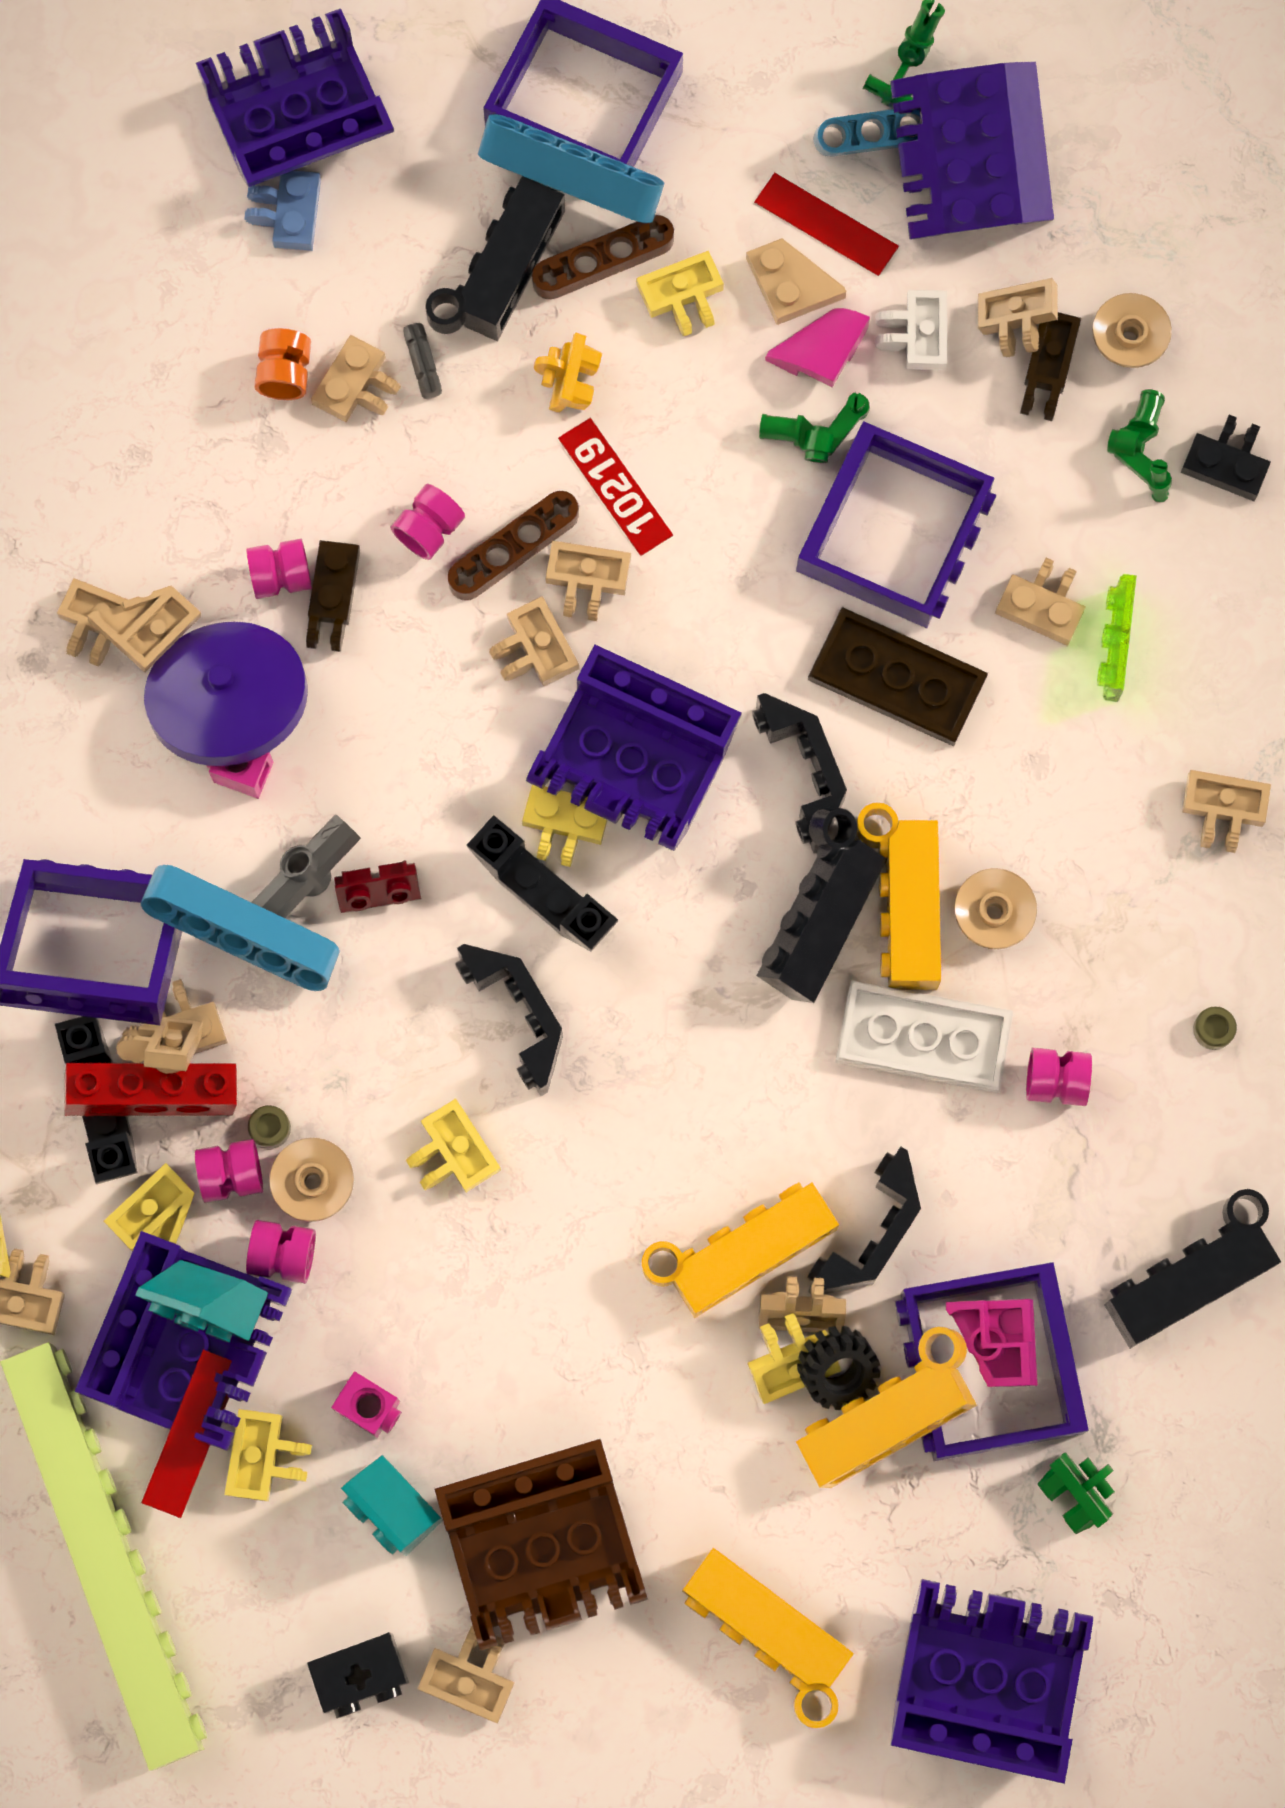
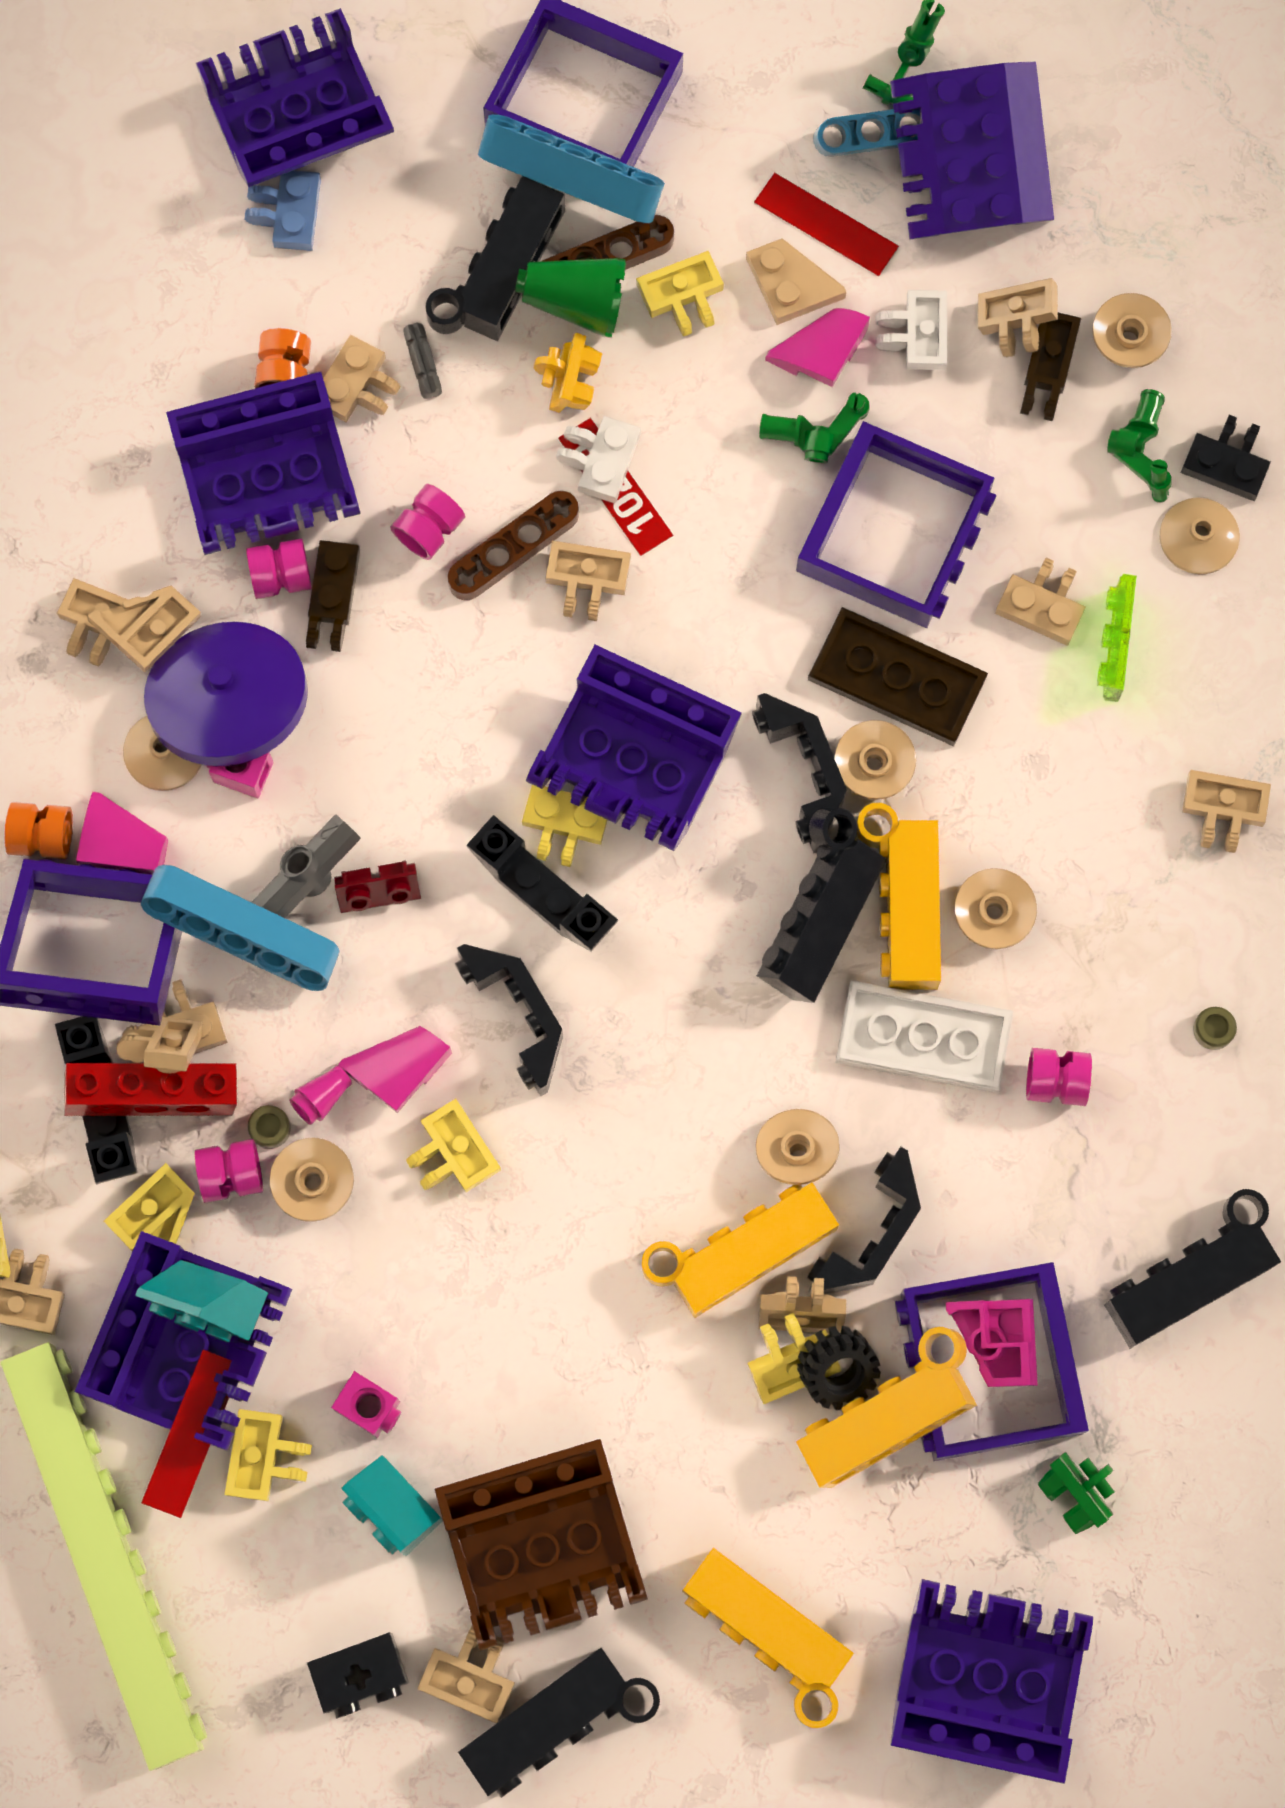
dark pink wheel [246,1220,316,1284] -> none
tan hinge [489,596,579,687] -> none
none -> orange wheel [5,802,73,859]
none -> dark pink slope [76,792,168,875]
none -> tan dish [123,716,202,791]
none -> dark purple slope [166,371,361,555]
none -> dark pink cone [289,1065,352,1125]
none -> dark pink slope [338,1026,452,1113]
none -> black hinge [458,1648,660,1798]
none -> green cone [515,258,626,338]
none -> white hinge [556,416,641,503]
none -> tan dish [756,1109,840,1185]
none -> tan dish [835,720,916,800]
none -> tan dish [1160,498,1240,574]

